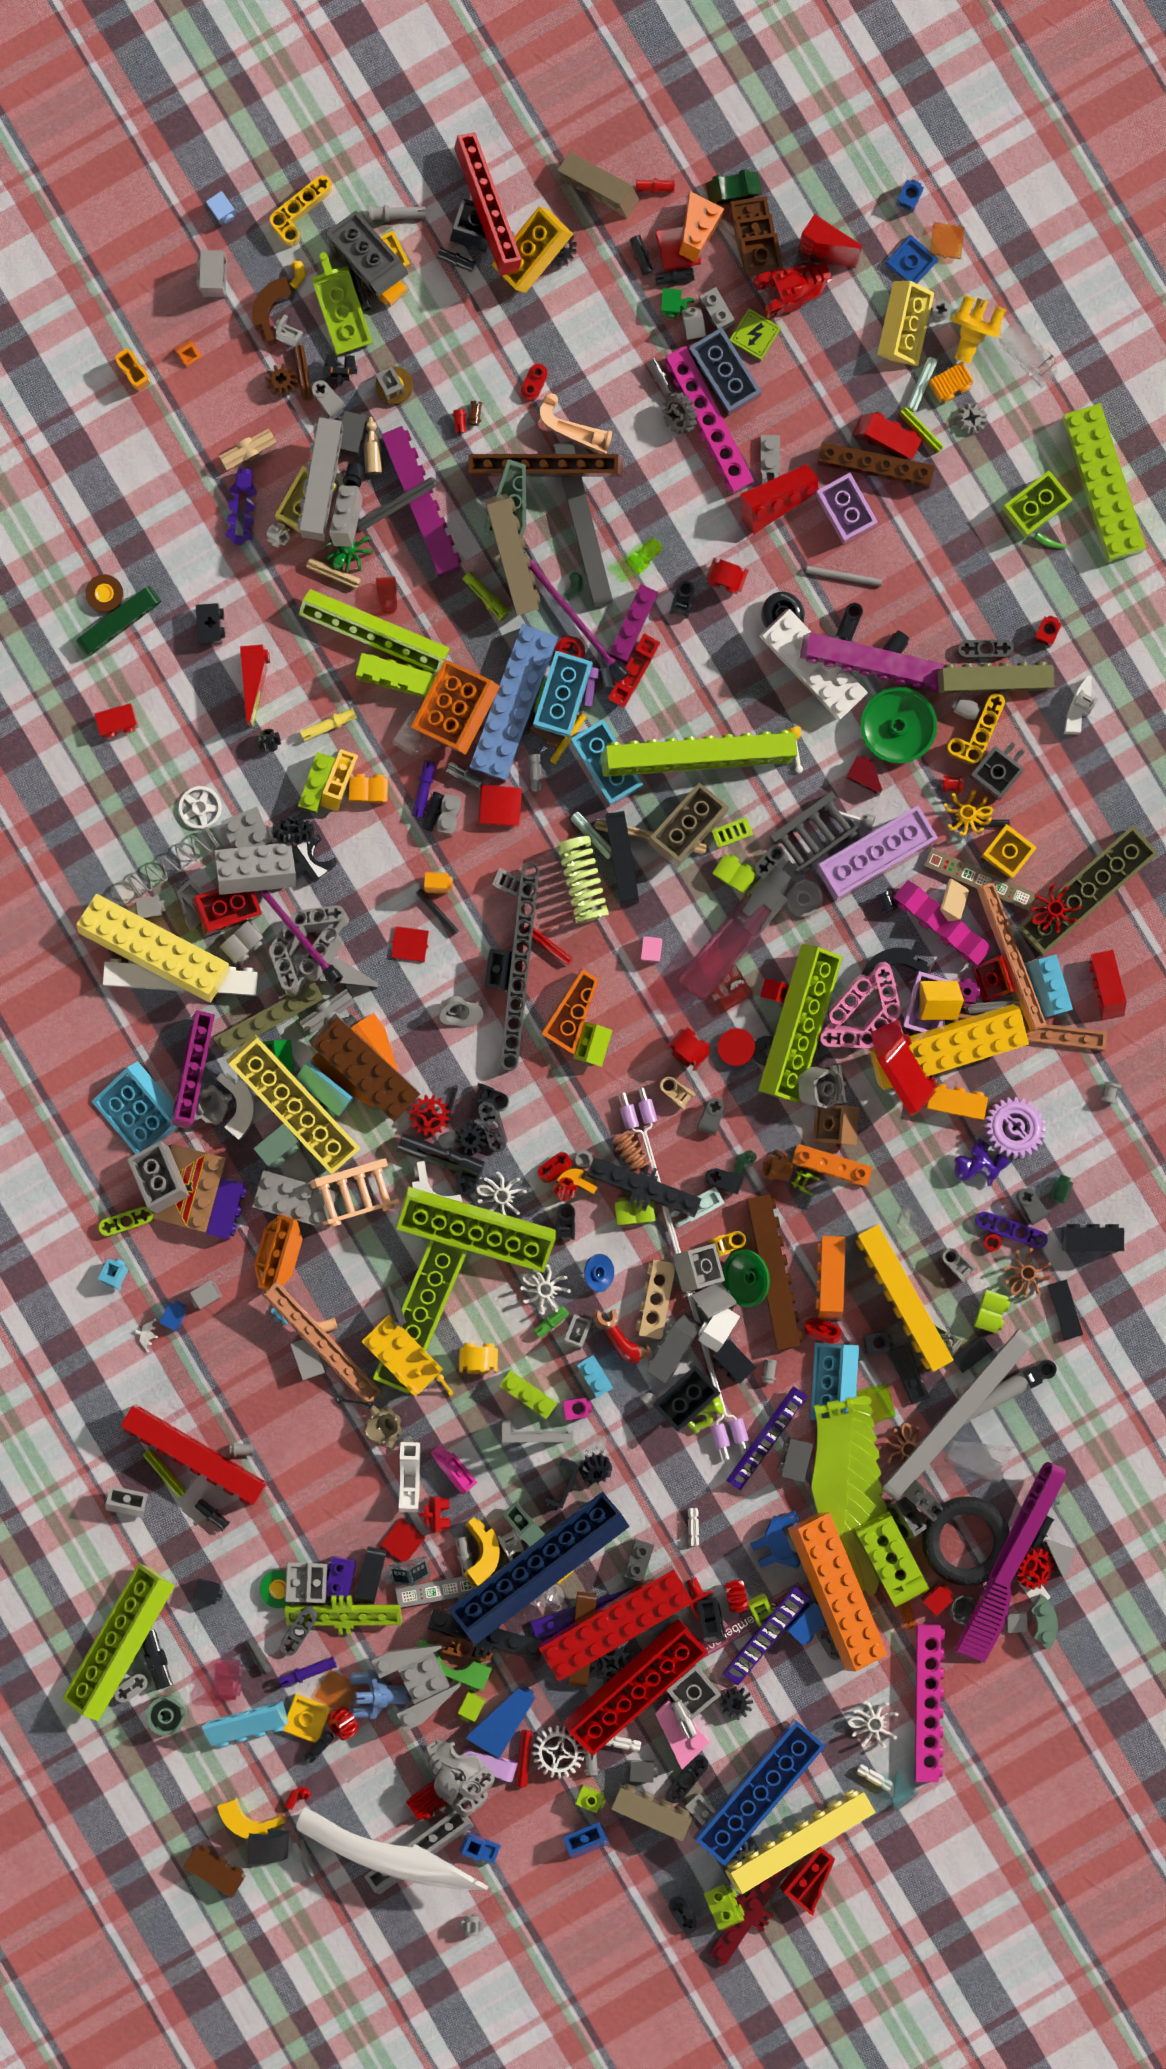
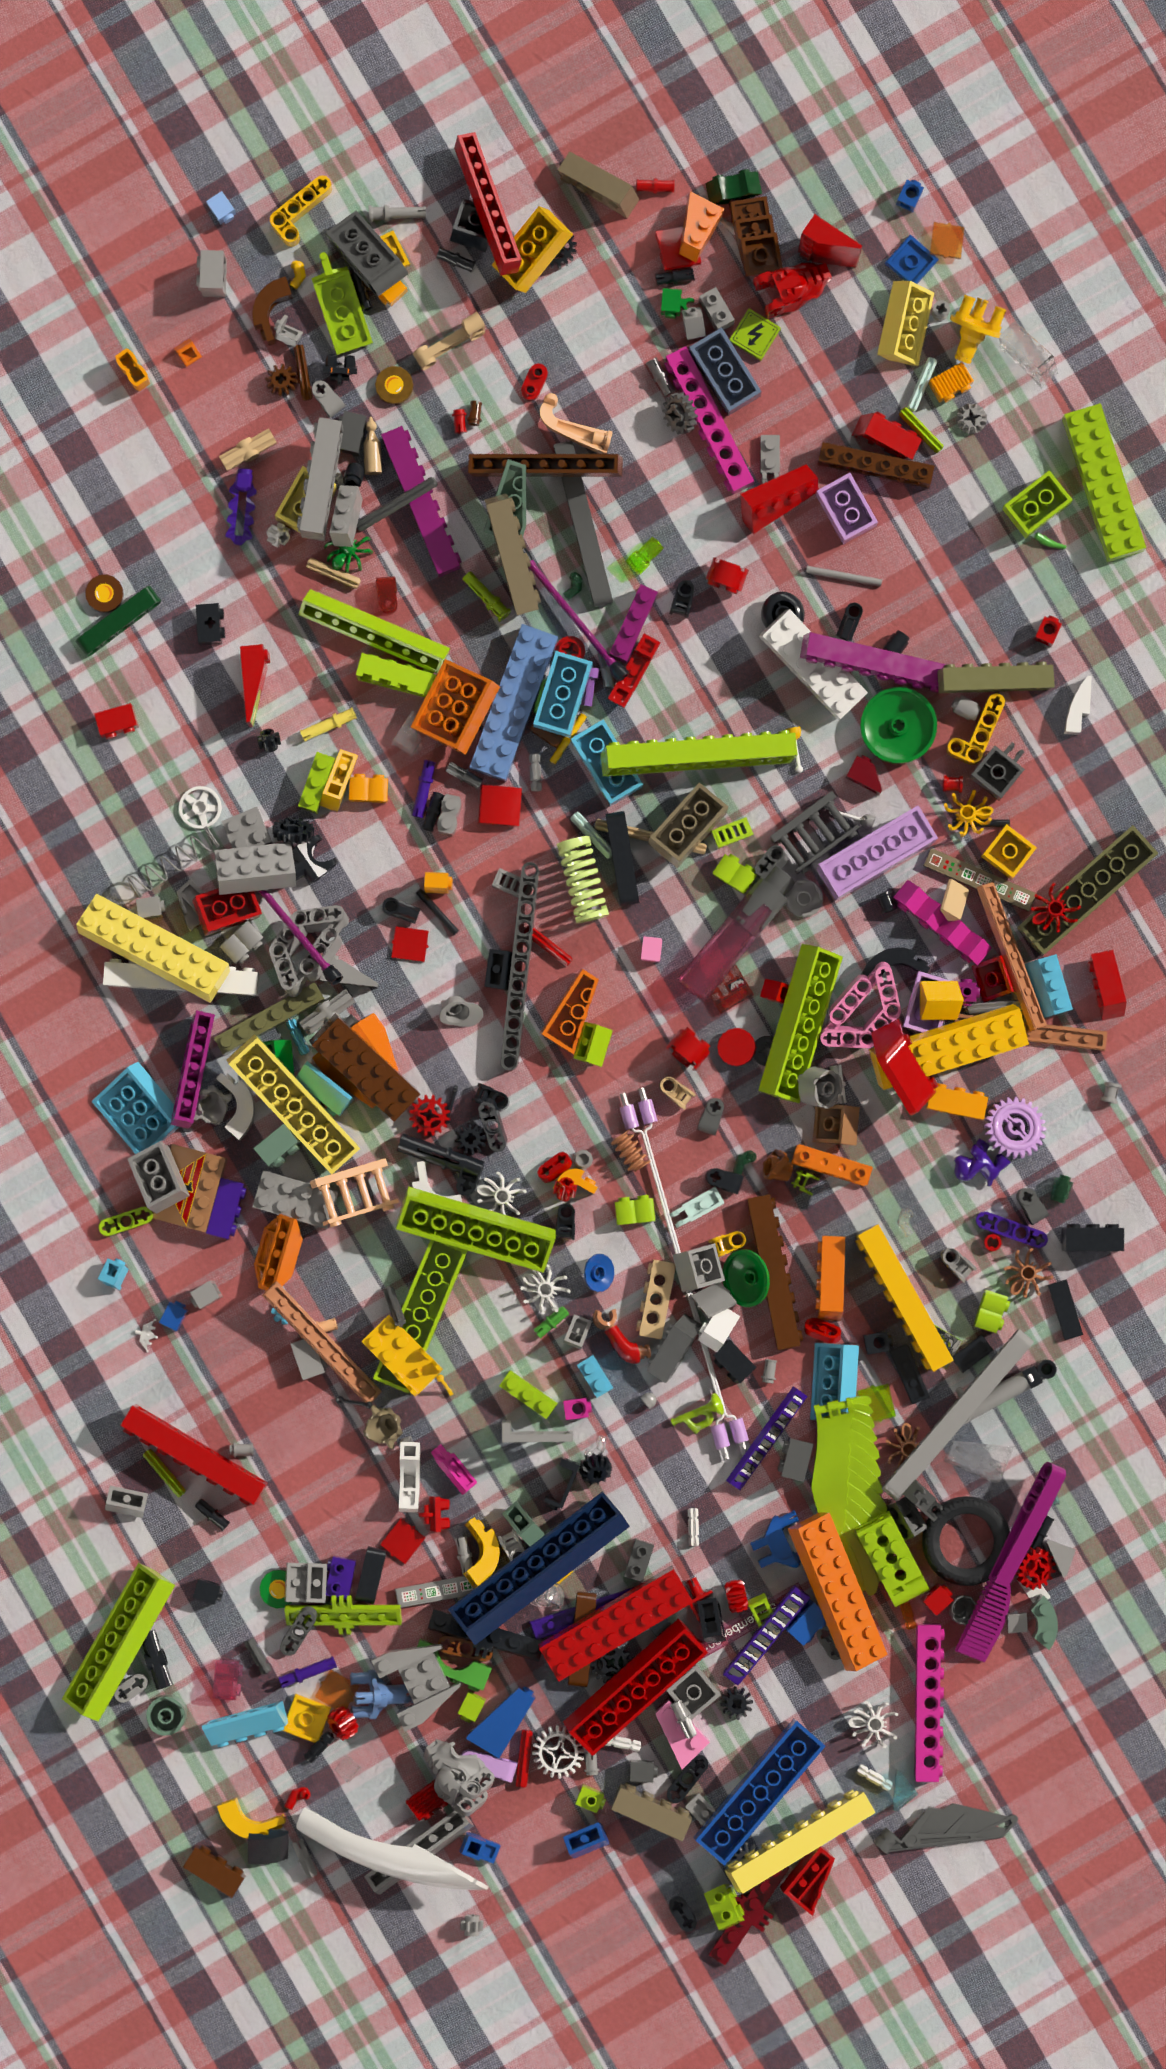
light grey slope [375,367,405,401] -> none
clear light blue slope [389,1556,431,1586] -> none
yellow brick [459,1343,498,1374] -> none
black hinge [587,1157,702,1218] -> none
black pin [629,235,654,275] -> none
black slope [653,1366,721,1433] -> none
dark grey beam [957,639,1014,659] -> none
light grey bush [1073,690,1098,714] -> none
none -> medium azure axle [286,1019,310,1056]
none -> black piece [382,897,421,924]
none -> tan piece [413,312,485,370]
none -> dark grey wing [873,1803,1018,1855]

